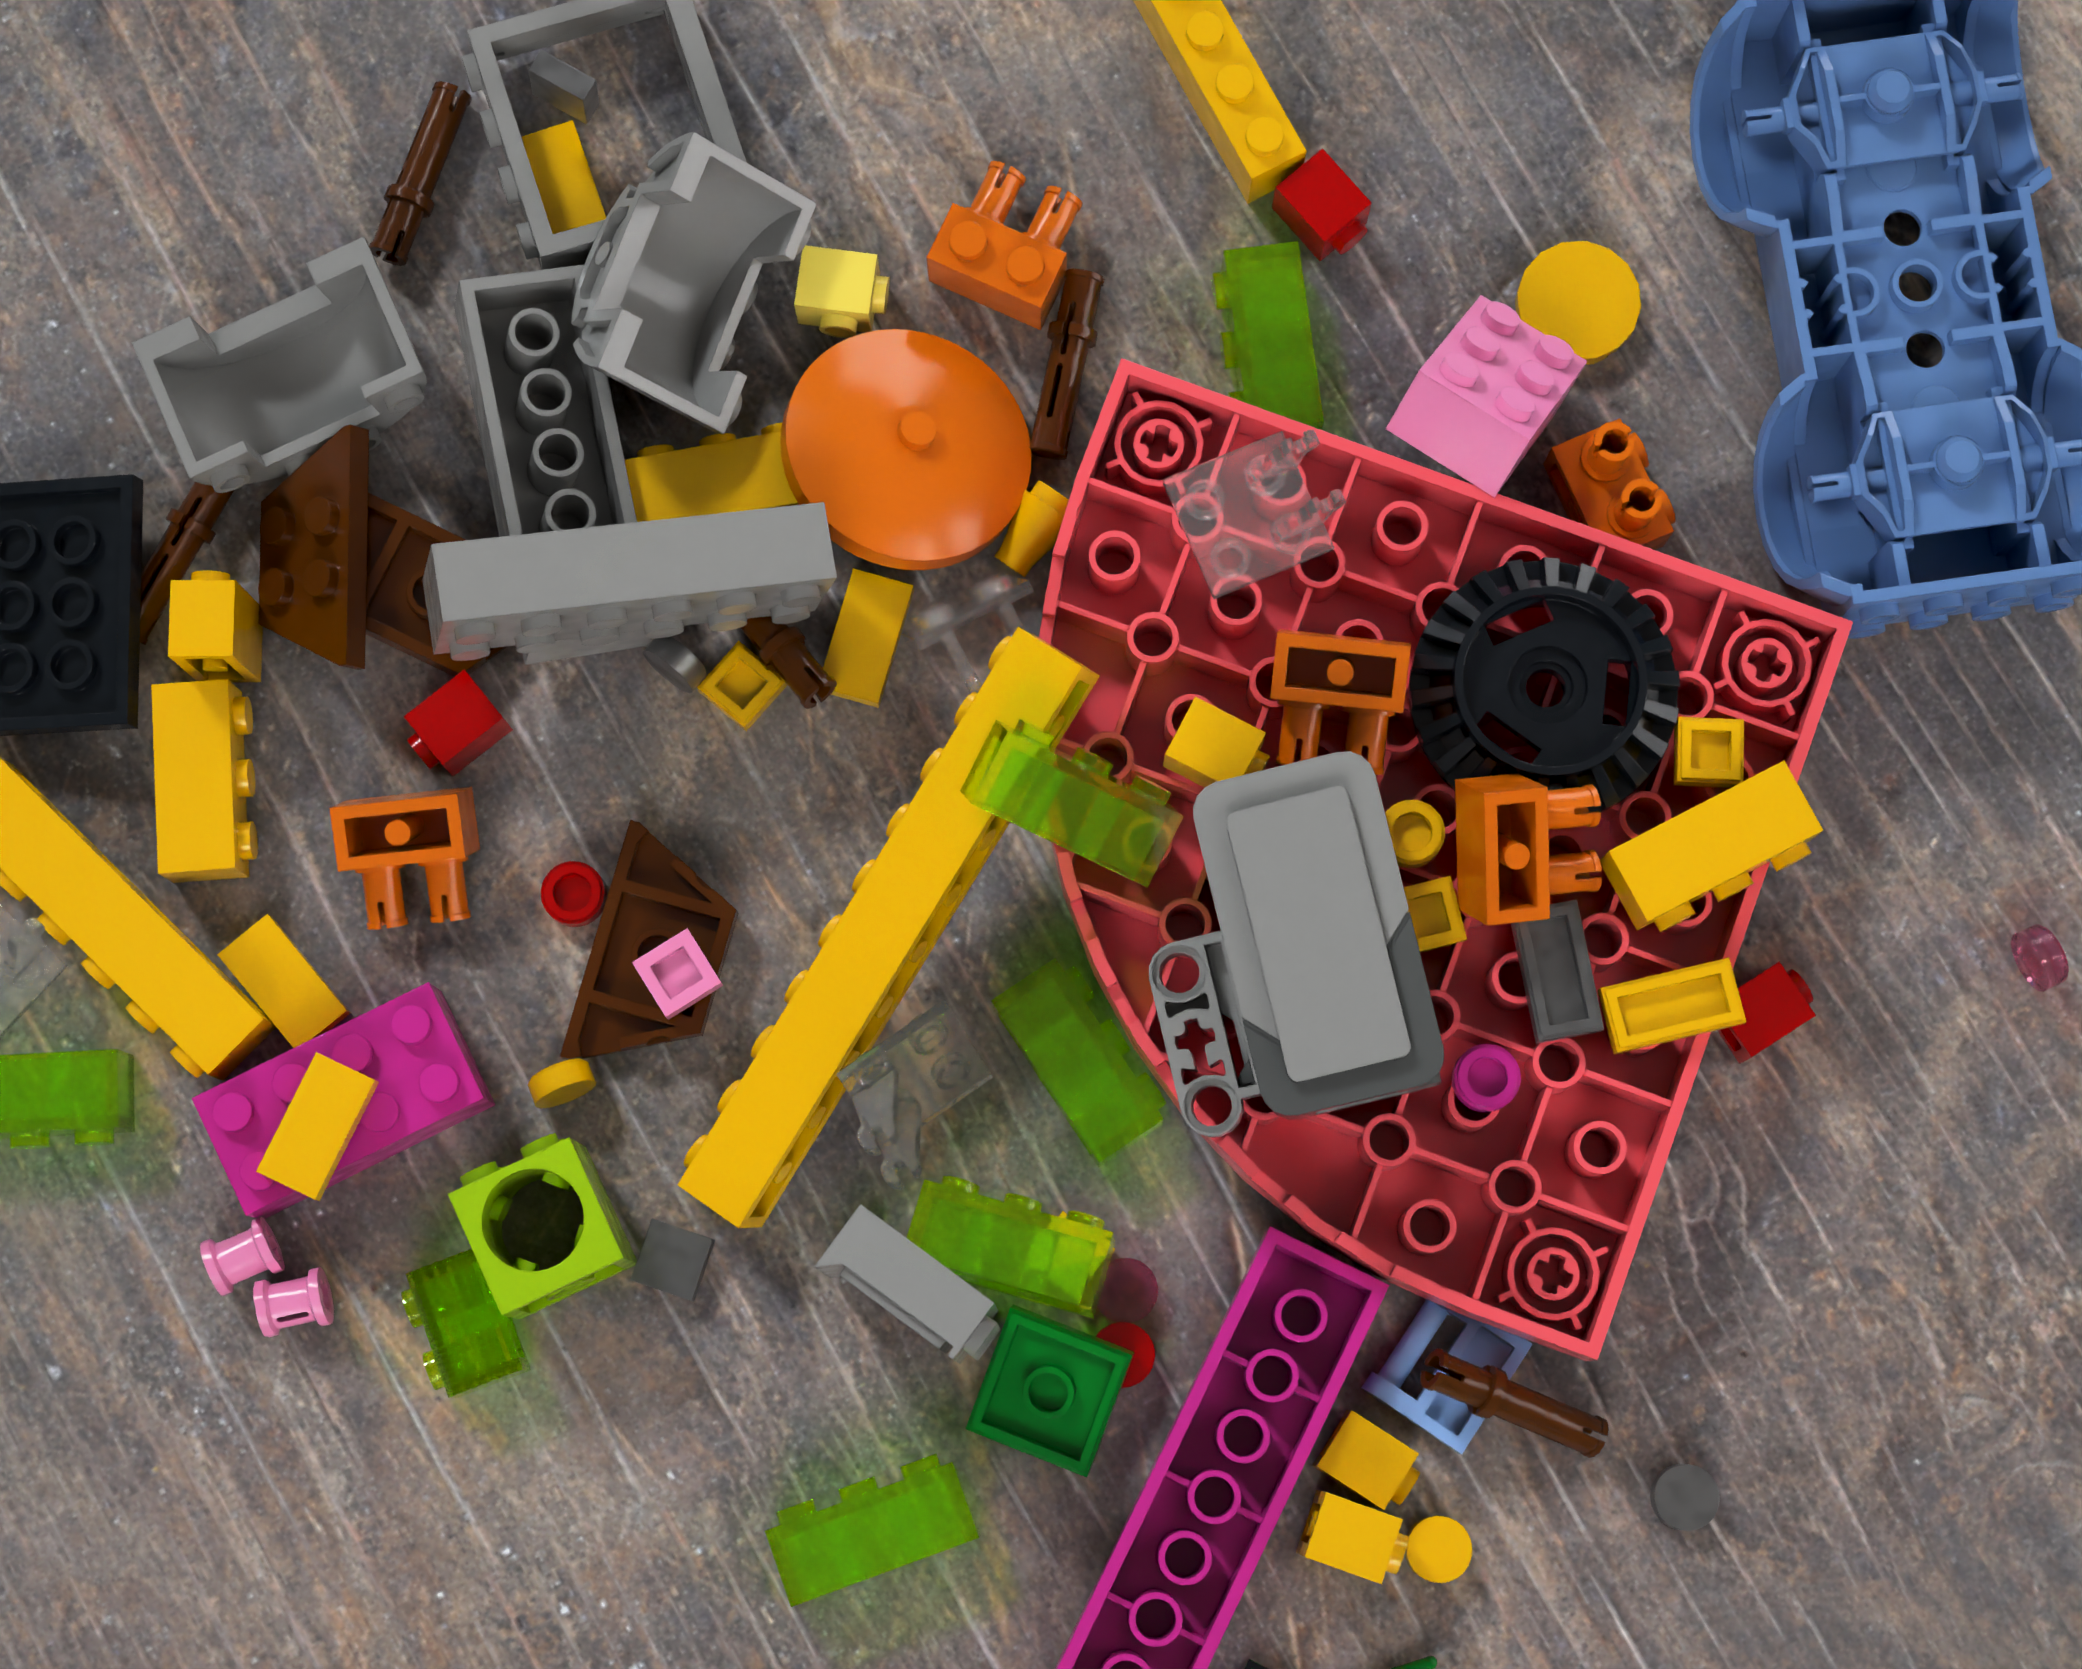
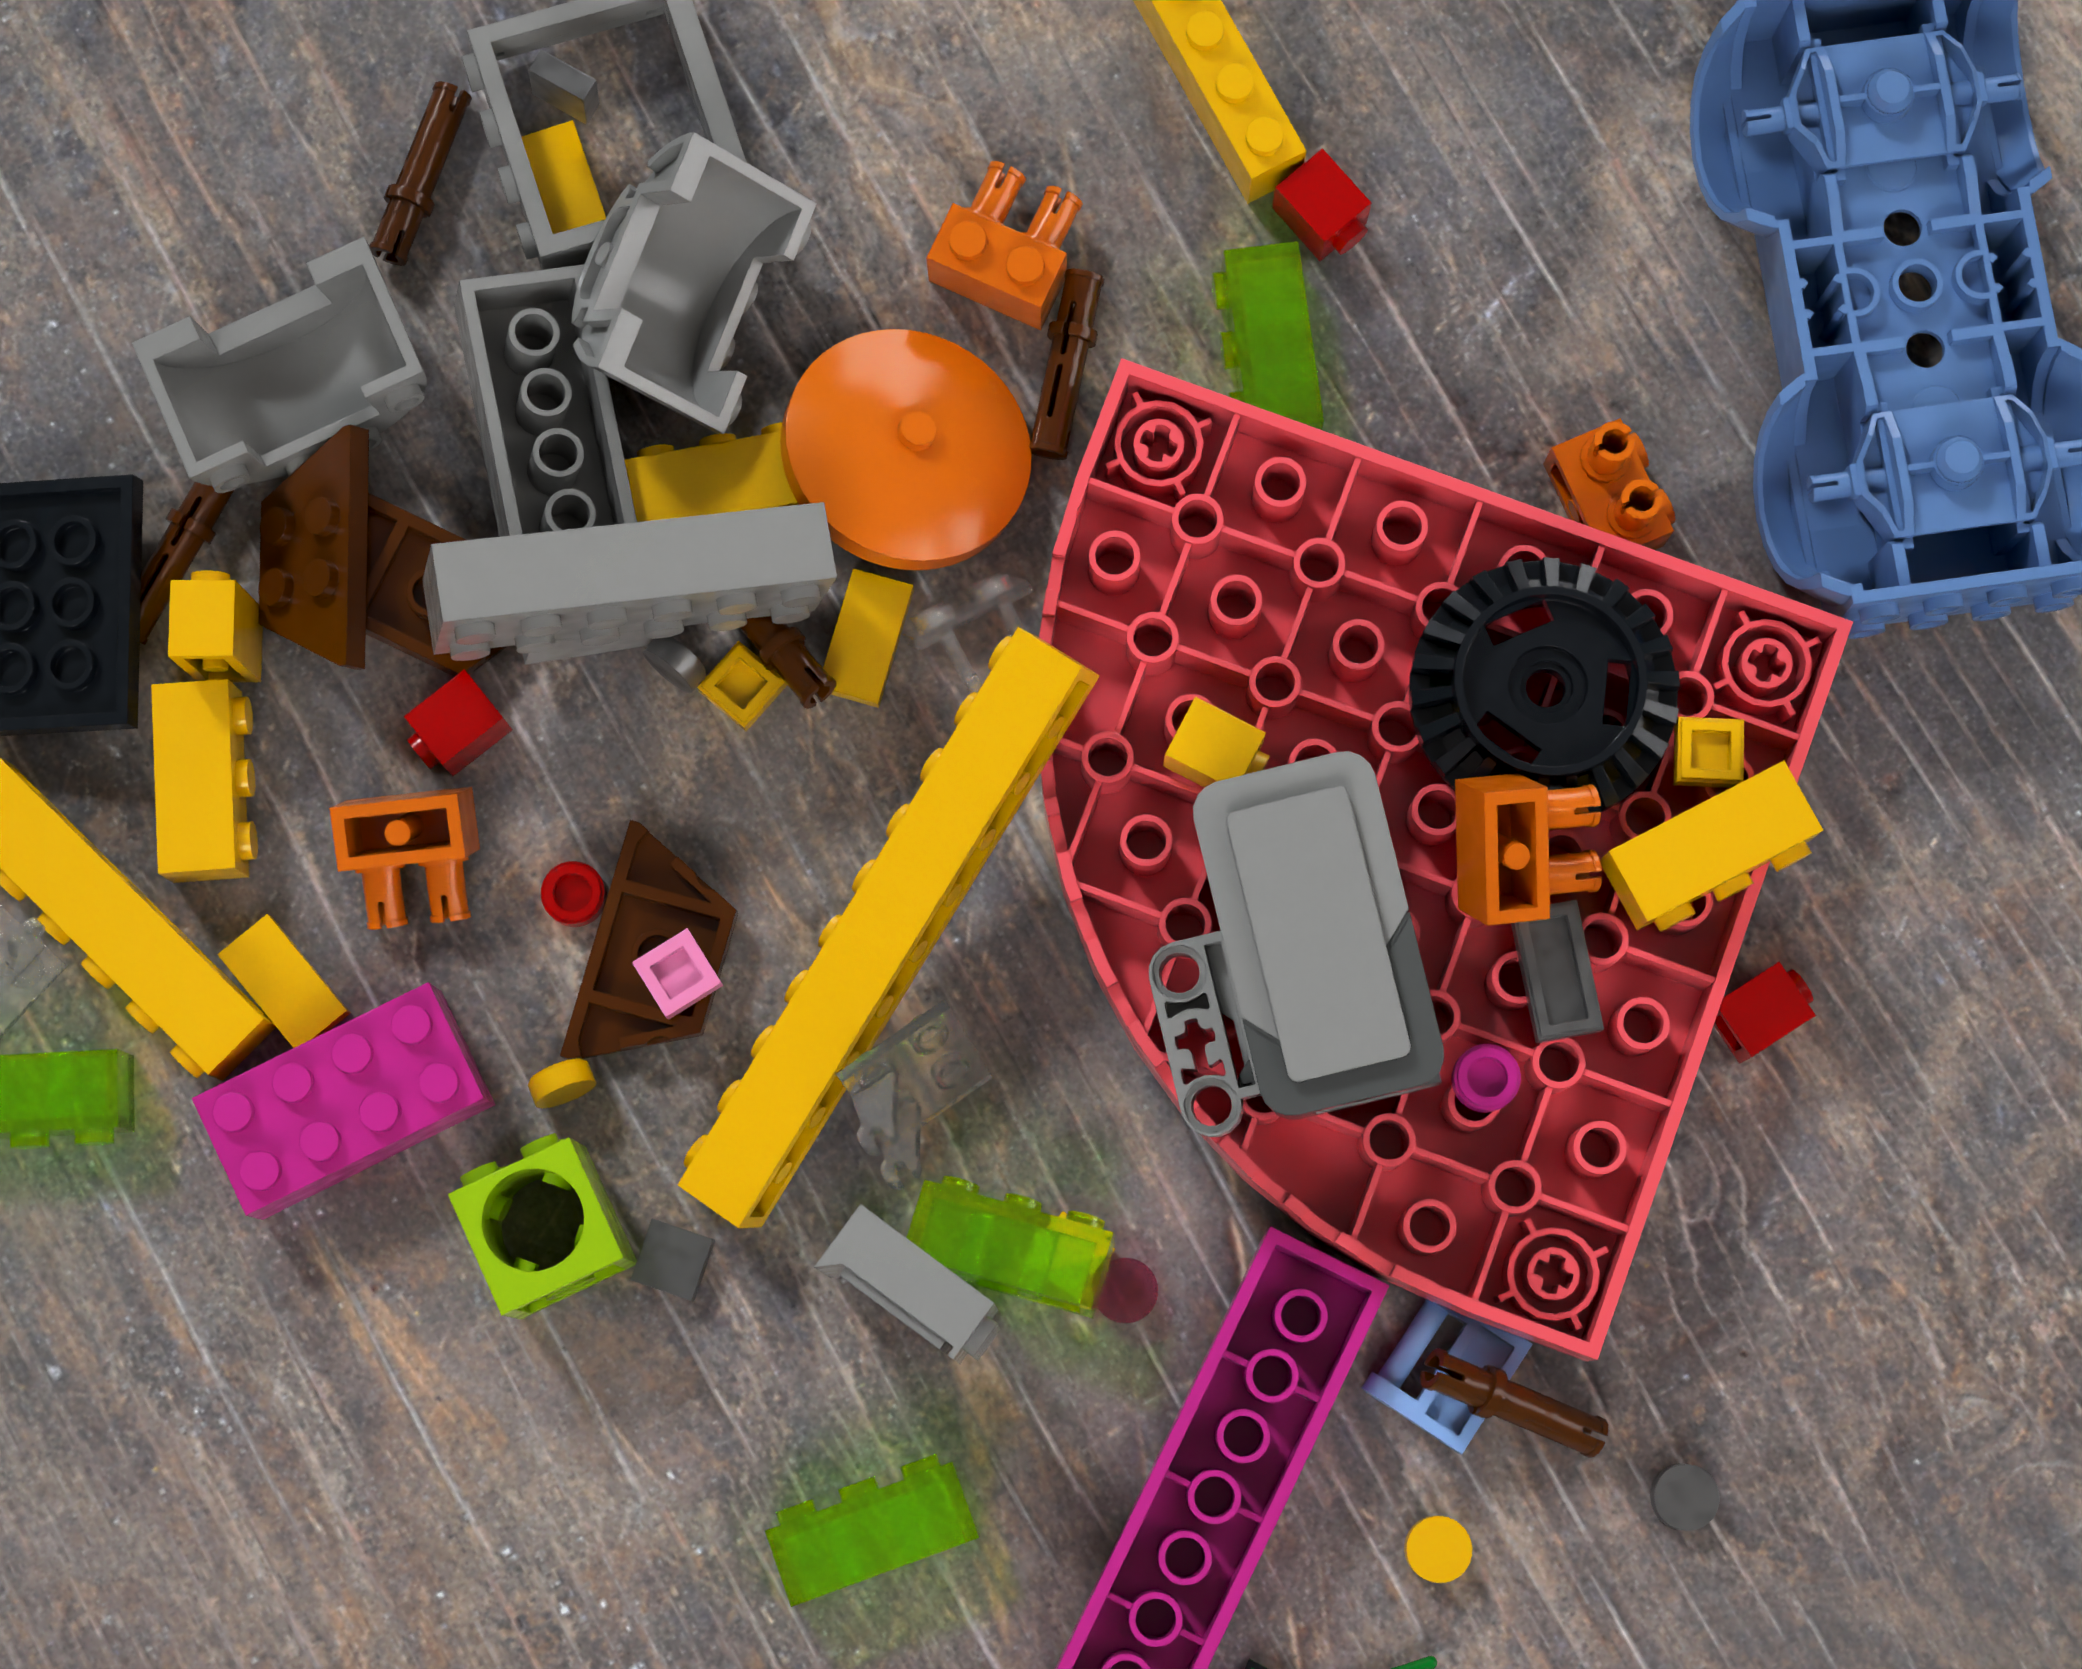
bright pink bush [200,1217,285,1296] -> none
bright pink bush [253,1267,334,1337] -> none
yellow tile [256,1052,379,1201] -> none
clear neon green brick [401,1248,531,1398] -> none
light yellow brick [794,245,890,338] -> none
clear neon green brick [960,718,1184,887] -> none
green tile [965,1304,1135,1478] -> none
clear neon green brick [991,958,1167,1167] -> none
yellow cone [994,480,1069,578] -> none
red tile [1095,1322,1155,1388] -> none
clear plate [1163,430,1346,599] -> none
orange brick [1270,629,1411,775] -> none
yellow brick [1296,1490,1409,1584] -> none
yellow brick [1312,1410,1420,1510] -> none
yellow tile [1385,800,1445,868] -> none
bright pink brick [1386,295,1587,498] -> none
yellow tile [1404,876,1467,952] -> none
yellow tile [1515,241,1641,365] -> none
yellow tile [1597,958,1746,1055] -> none
clear pink tile [2011,924,2069,992] -> none

